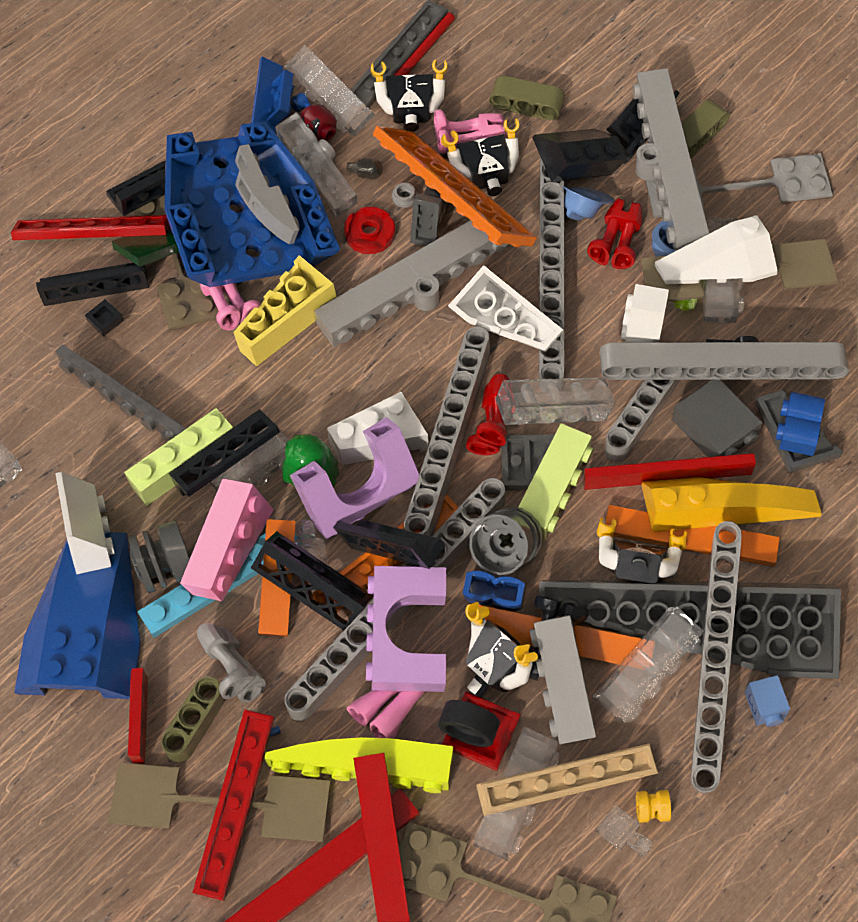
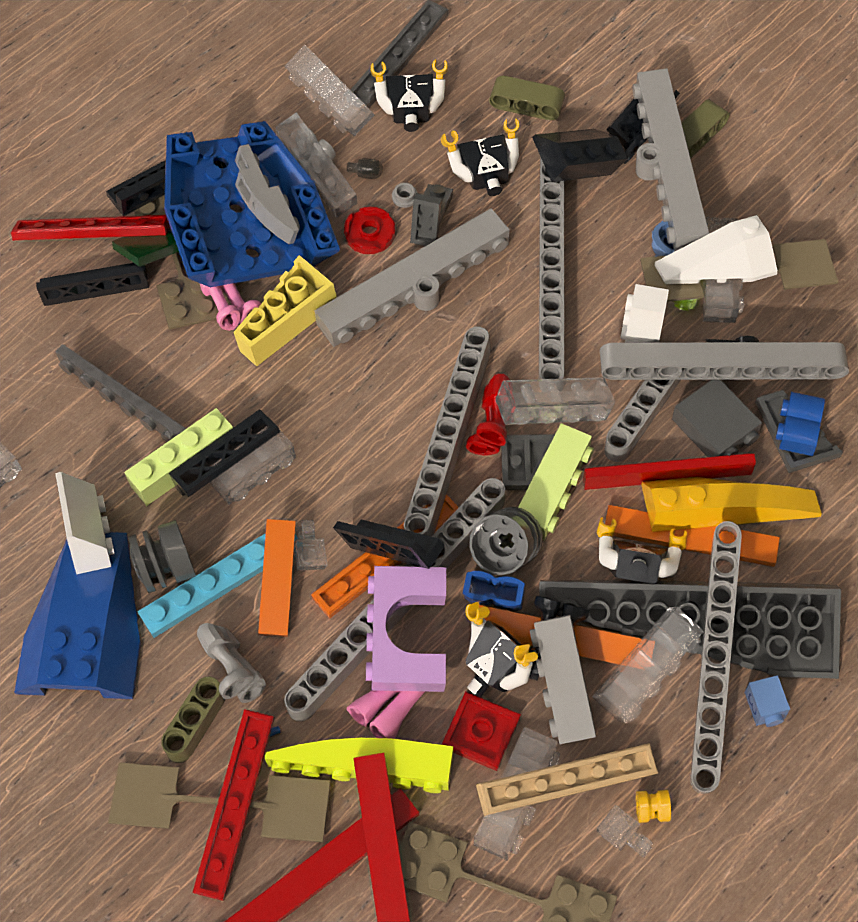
black plate [85,299,124,337] -> none
red tile [128,668,148,764] -> none
bright pink wedge [180,479,274,601] -> none
blue bracket [251,56,294,133] -> none
black fence [251,531,373,630] -> none
green hair [282,434,339,488] -> none
lavender arch [290,417,419,539] -> none
blue hand [291,93,312,112] -> none
dark red head [300,104,338,142] -> none
white wedge [327,392,429,465] -> none
orange plate [372,126,537,247] -> none
red bar [394,13,455,76] -> none
bright pink piece [434,109,508,154] -> none
black tyre [438,700,500,747] -> none
white wedge [448,266,563,352] -> none
medium blue piece [563,186,615,220] -> none
red piece [587,198,642,269] -> none
light grey hinge [645,153,833,218] -> none

